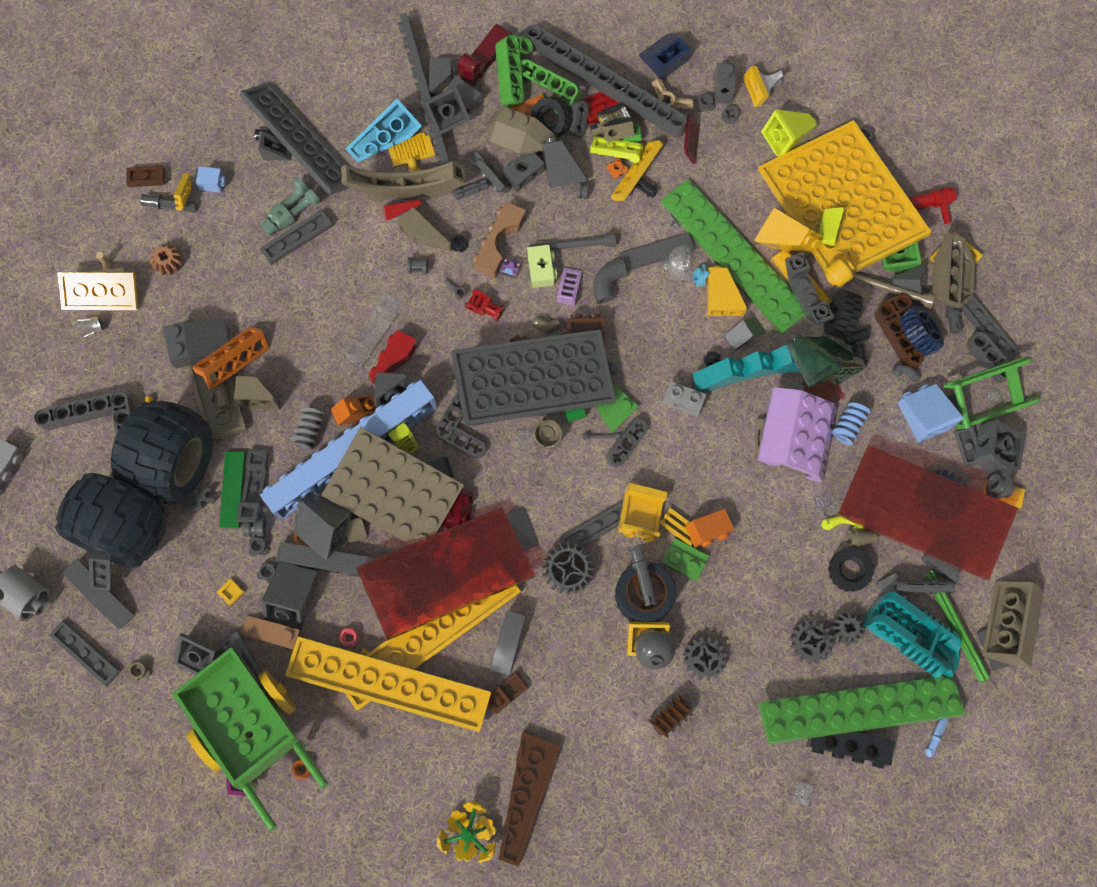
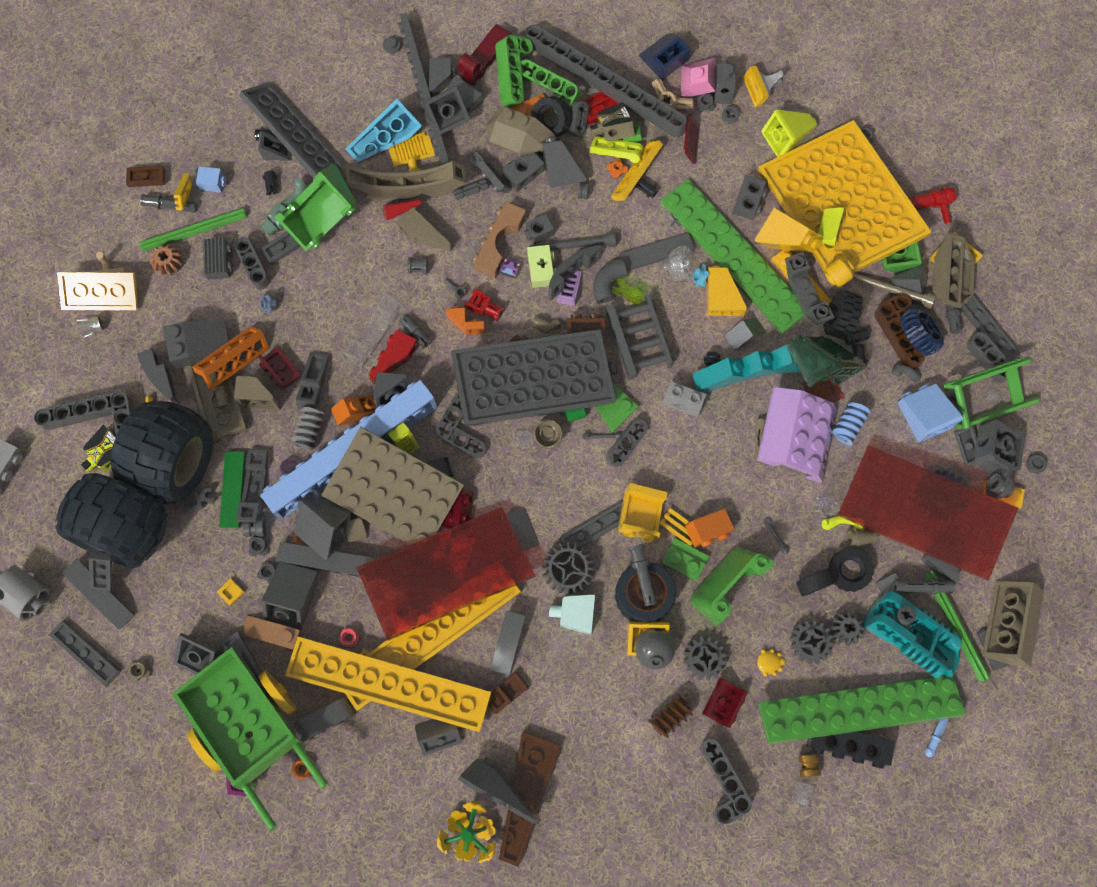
black plate [451,235,469,252] -> none
none -> torso [81,425,116,472]
none -> dark grey slope [137,349,178,403]
none -> bright green axle [139,208,247,252]
none -> dark grey brick [203,237,233,280]
none -> dark grey beam [234,237,269,290]
none -> dark red bracket [258,347,302,390]
none -> sand blue plate [260,294,276,313]
none -> black pin [262,171,278,195]
none -> bright green windscreen [275,163,357,251]
none -> clear purple plate [280,459,298,475]
none -> dark grey beam [293,697,355,742]
none -> dark grey slope [296,352,329,410]
none -> dark grey plate [383,37,400,54]
none -> dark grey pin [399,314,431,349]
none -> dark grey panel [415,719,462,756]
none -> orange slope [446,306,485,335]
none -> dark grey wedge [458,757,541,824]
none -> dark grey brick [524,214,554,244]
none -> dark grey slope [548,245,602,301]
none -> light aqua torso [549,595,595,635]
none -> dark grey fence [606,294,674,380]
none -> clear neon green plate [612,278,644,306]
none -> bright pink slope [681,58,716,98]
none -> bright green windscreen [690,547,775,627]
none -> dark grey beam [700,739,752,824]
none -> dark red bracket [702,678,748,728]
none -> dark grey brick [732,175,767,220]
none -> yellow piece [757,648,786,677]
none -> dark grey hinge [764,518,789,554]
none -> black tyre [796,568,837,597]
none -> pearl gold wheel [798,755,821,777]
none -> dark grey bush [893,606,916,630]
none -> dark grey tile [1026,454,1047,474]

